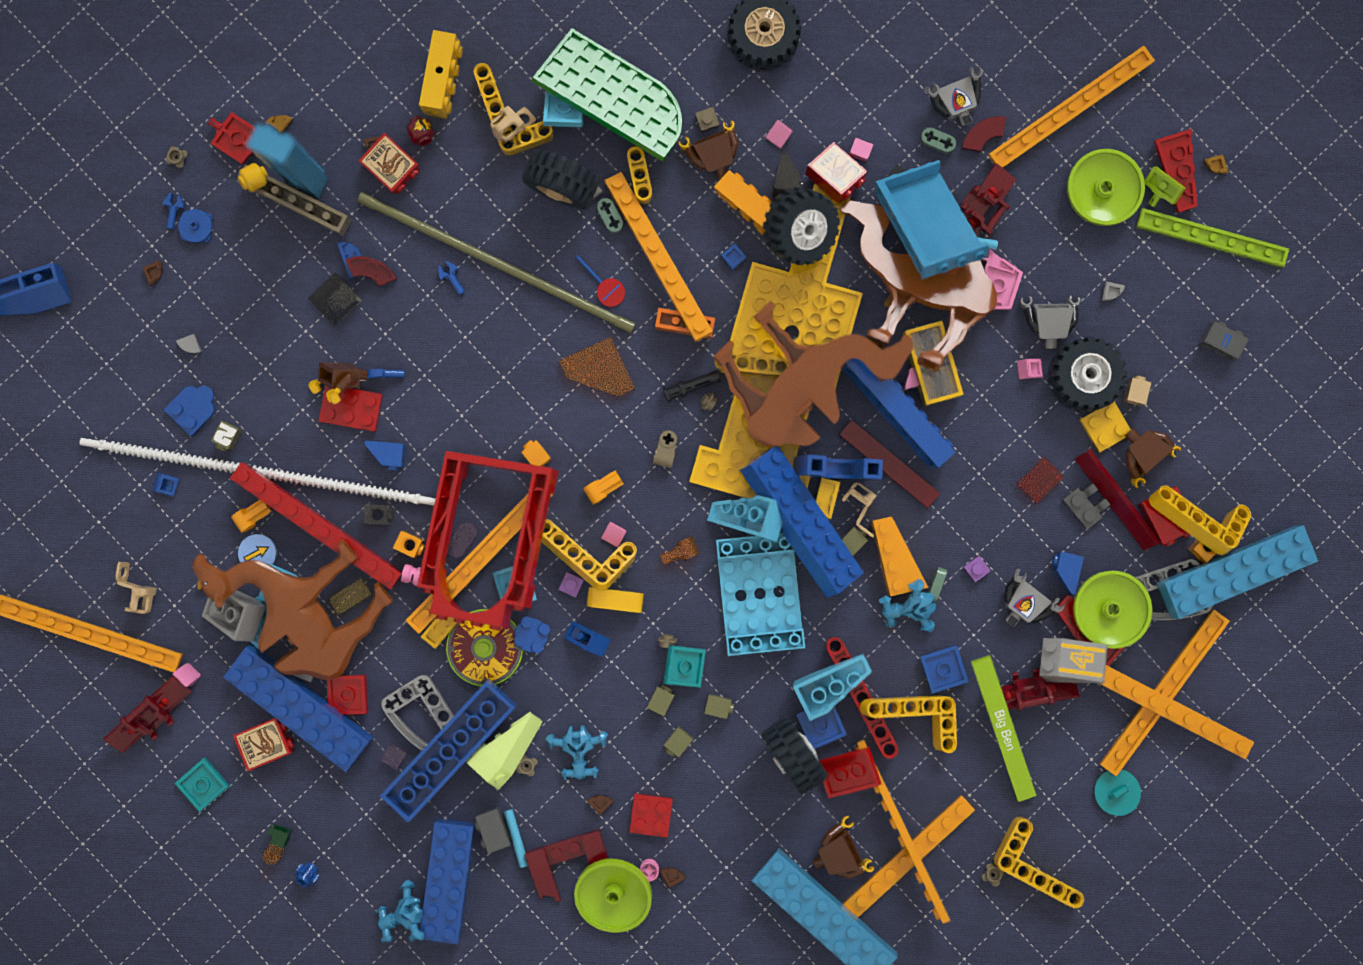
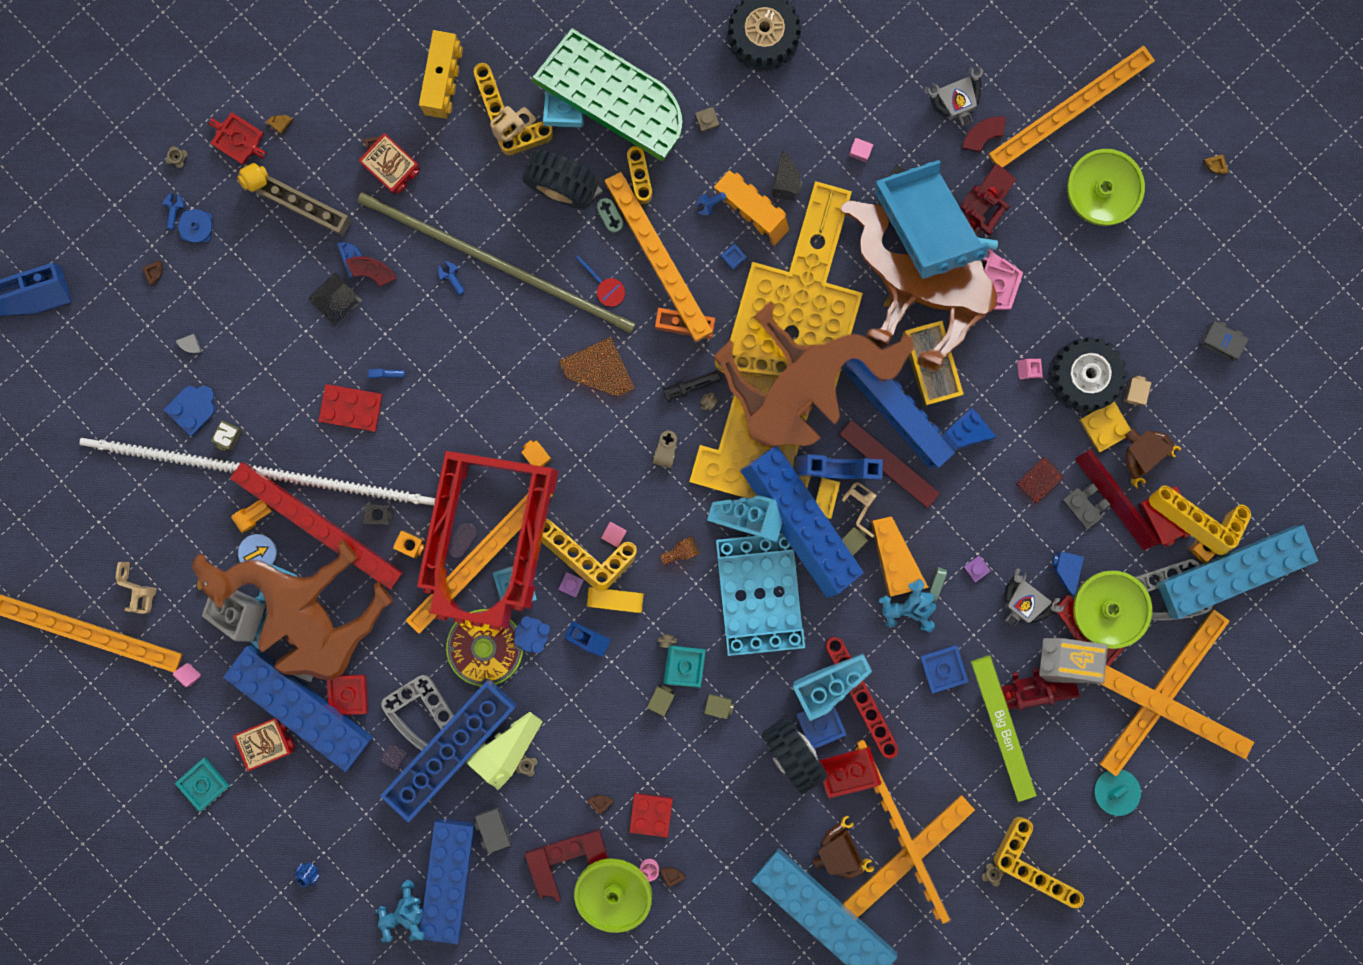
dark red piece [103,676,192,753] -> none
blue slope [152,472,179,497] -> none
dark azure brick [246,124,329,198] -> none
leg [262,824,292,865] -> none
reddish brown torso [308,362,367,404] -> none
clear yellow tile [328,578,372,615] -> none
blue slope [365,441,406,471] -> none
bright pink wheel [401,564,421,586] -> none
dark red head [407,116,435,146] -> none
yellow plate [421,617,457,649] -> none
medium azure piece [503,809,528,868] -> none
dark azure piece [545,725,609,780] -> none
light orange piece [583,470,624,505] -> none
olive brick [664,725,693,757] -> none
reddish brown torso [679,121,739,179] -> none
black wheel [763,187,840,265] -> none
bright pink slope [766,120,793,149] -> none
brick [805,142,867,204] -> none
yellow beam [860,695,957,753] -> none
bright pink slope [903,368,919,391] -> none
sand green beam [920,128,956,154] -> none
light grey torso [1020,296,1080,349] -> none
light grey tile [1101,281,1125,301] -> none
lime tile [1136,208,1289,268] -> none
lime plate [1145,167,1186,207] -> none
red wing [1154,129,1197,213] -> none
none -> blue bar [695,192,726,215]
none -> blue wing [942,408,997,450]

